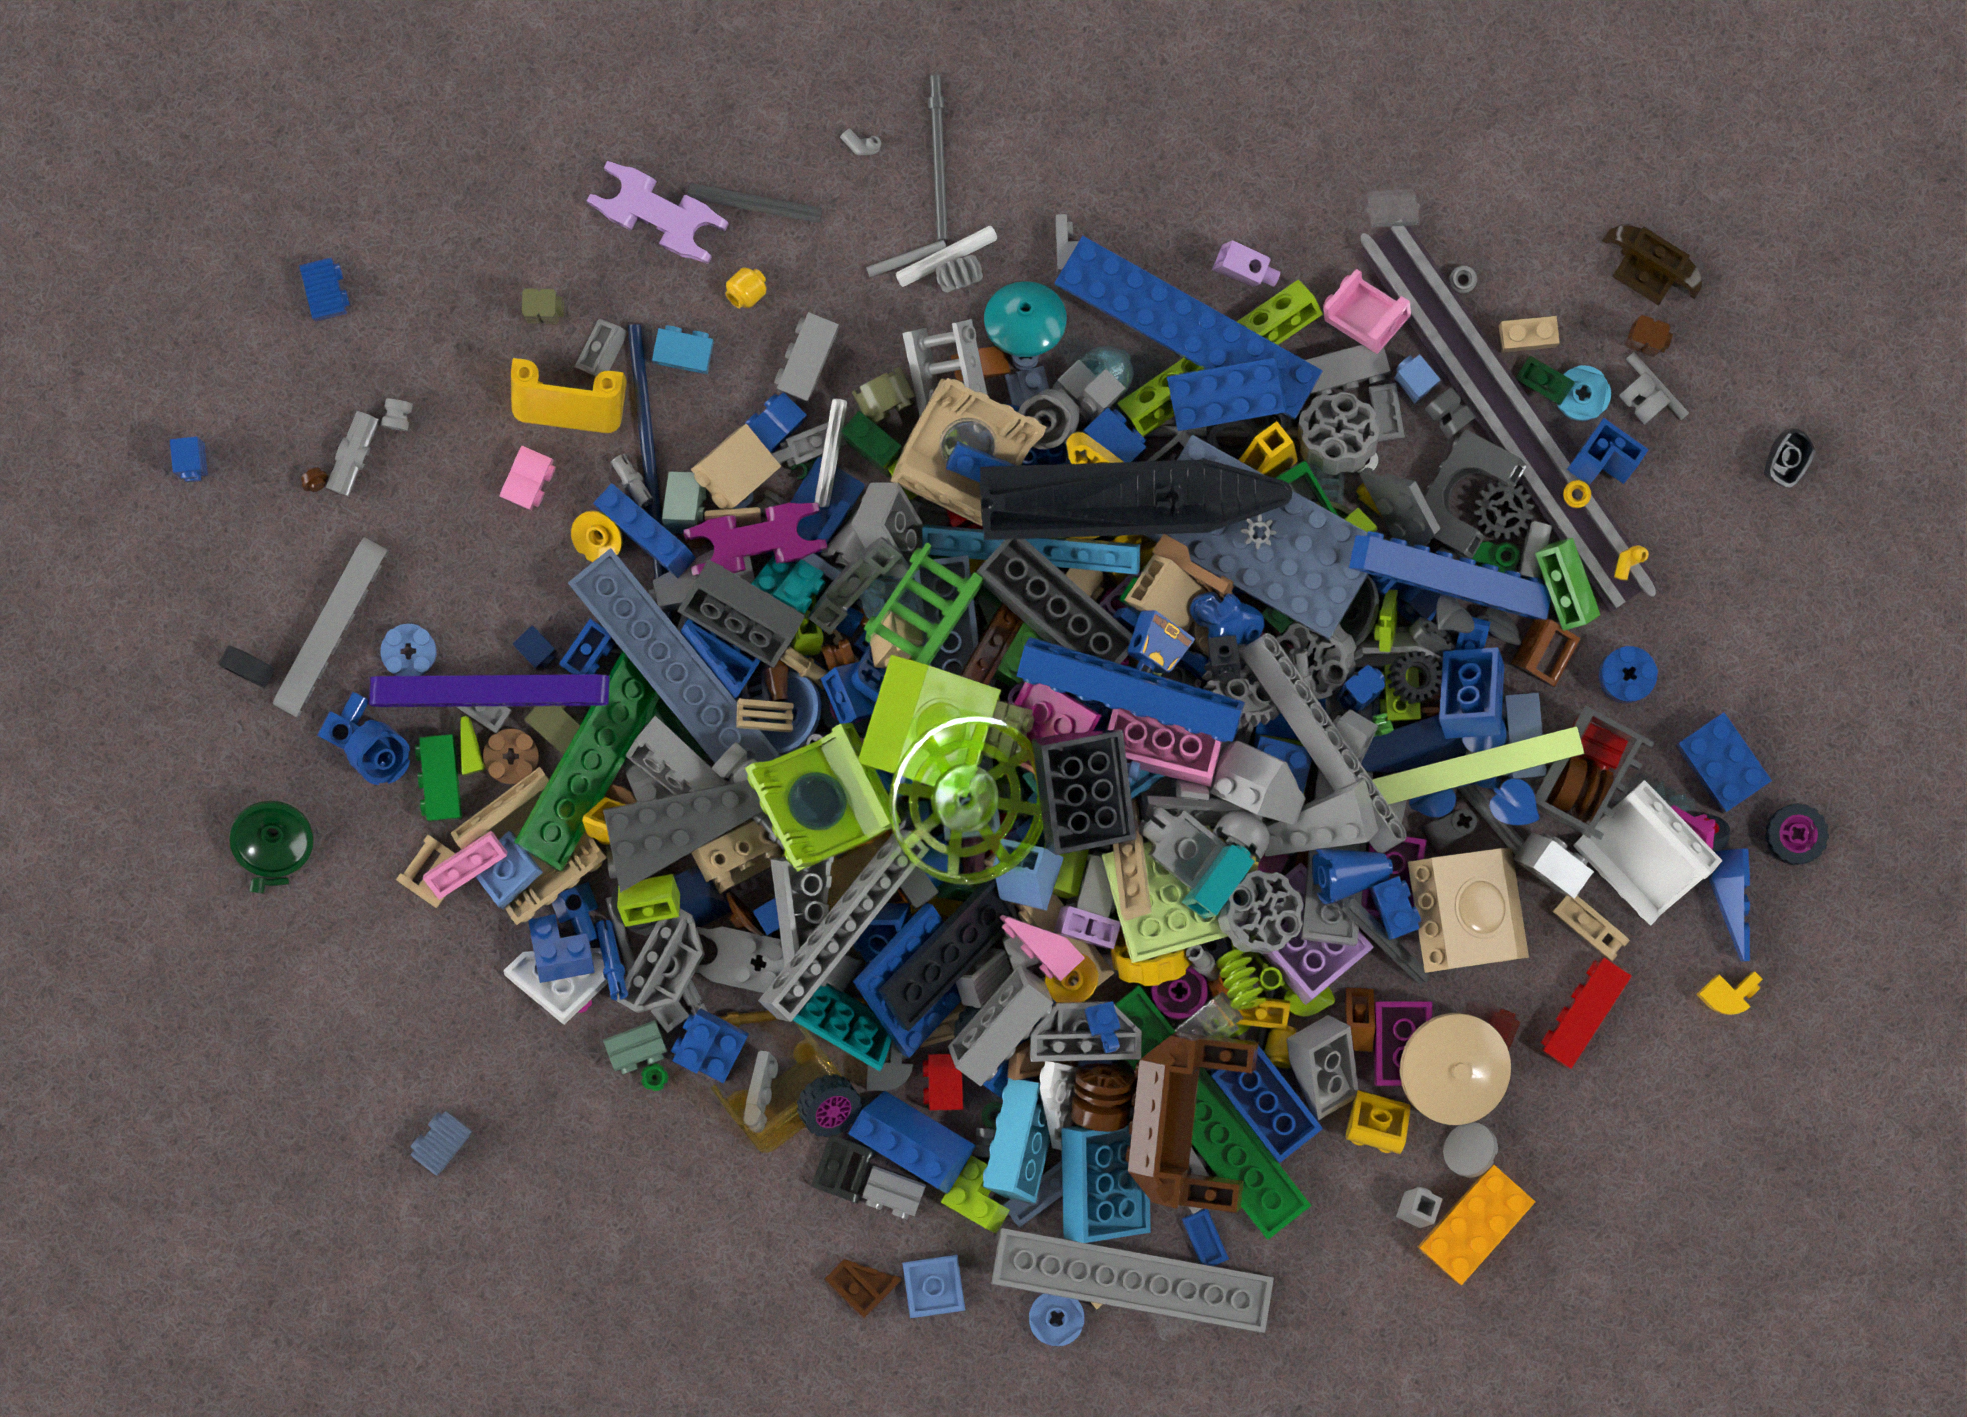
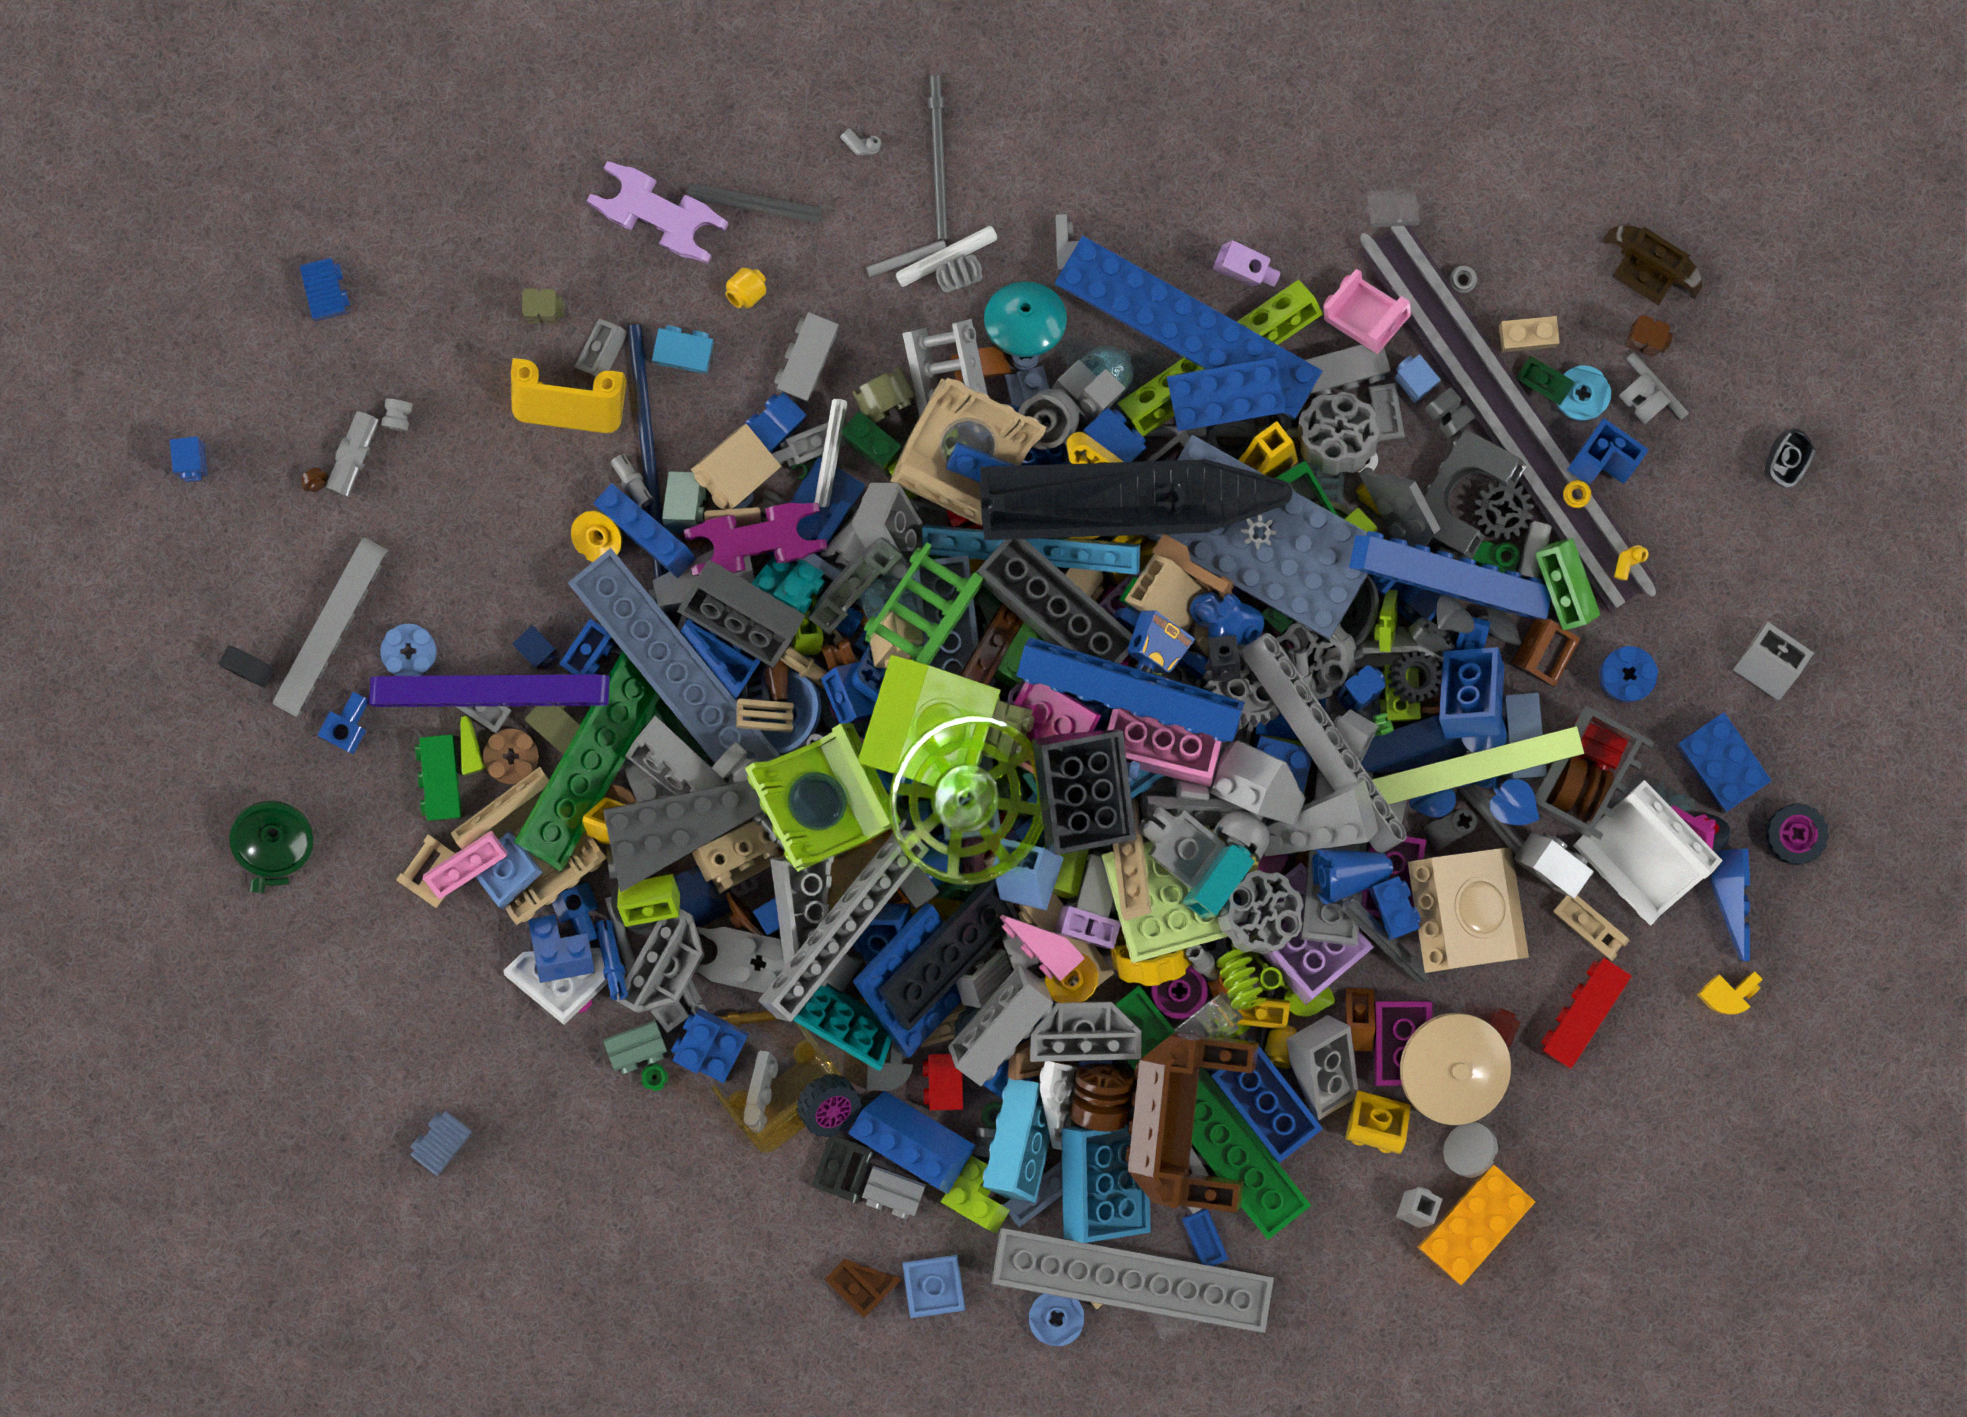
blue brick [344,720,410,785] -> none
bright pink brick [500,446,556,511] -> none
blue plate [1084,1001,1121,1054] -> none
none -> light grey slope [1733,622,1814,701]

